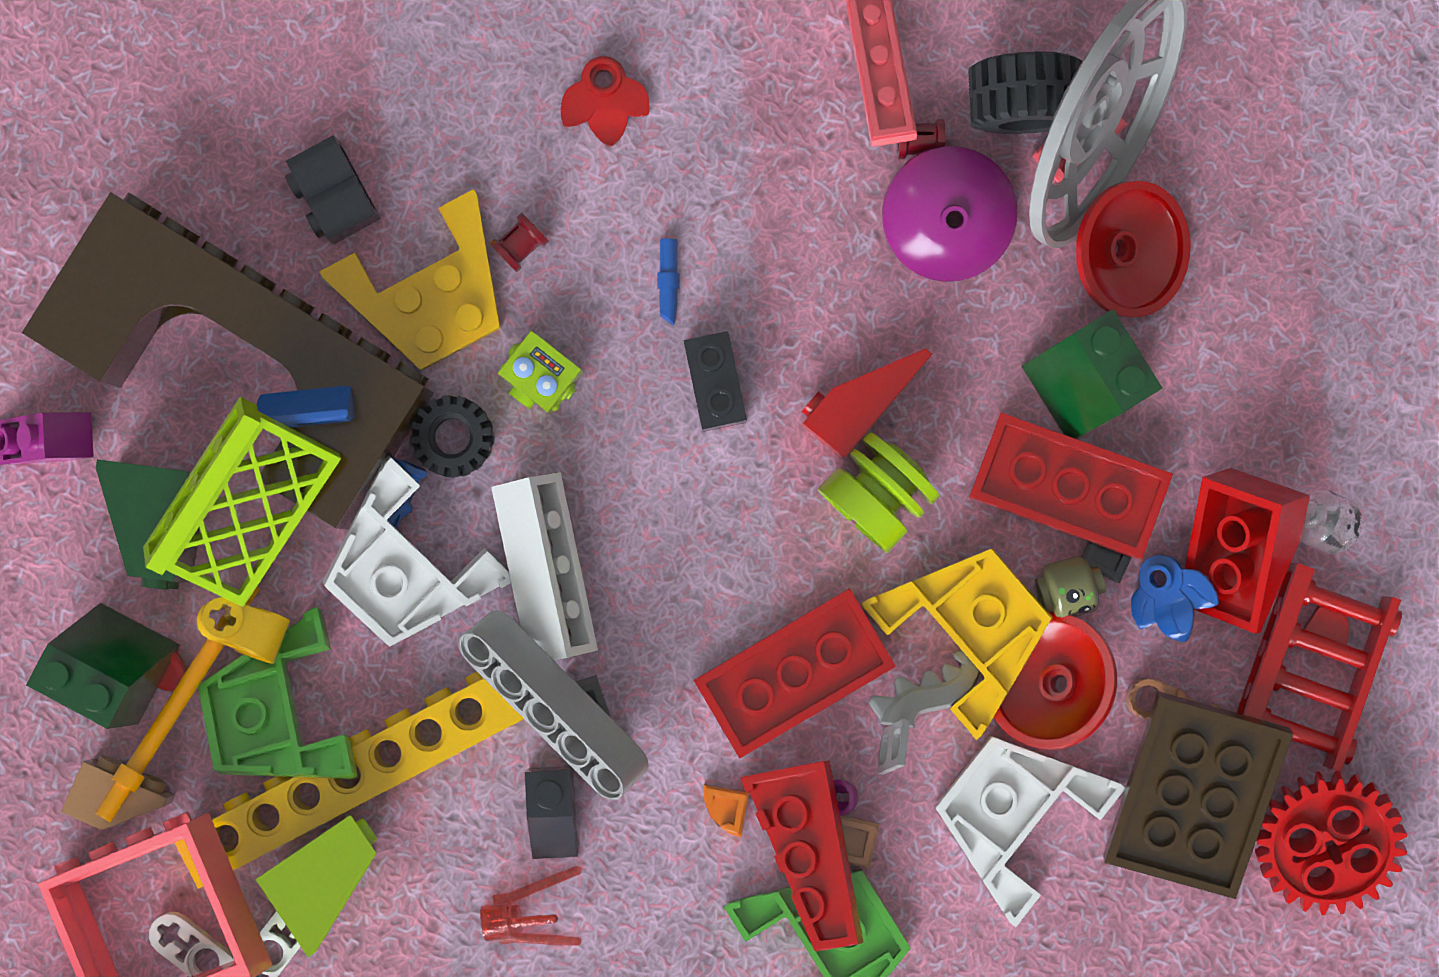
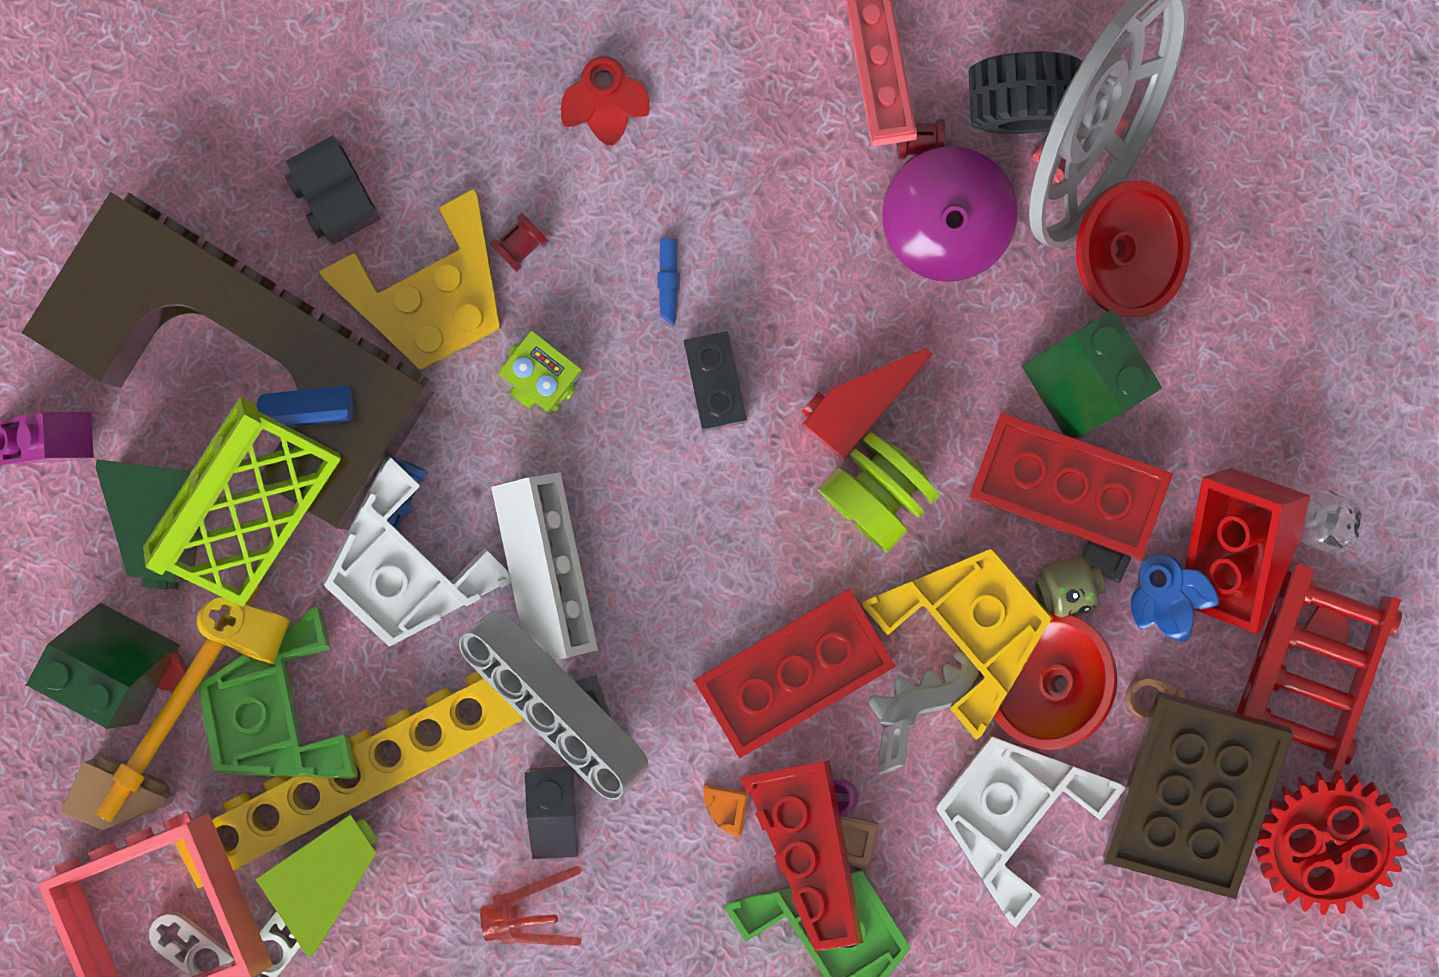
black tyre [410,395,494,478] -> none

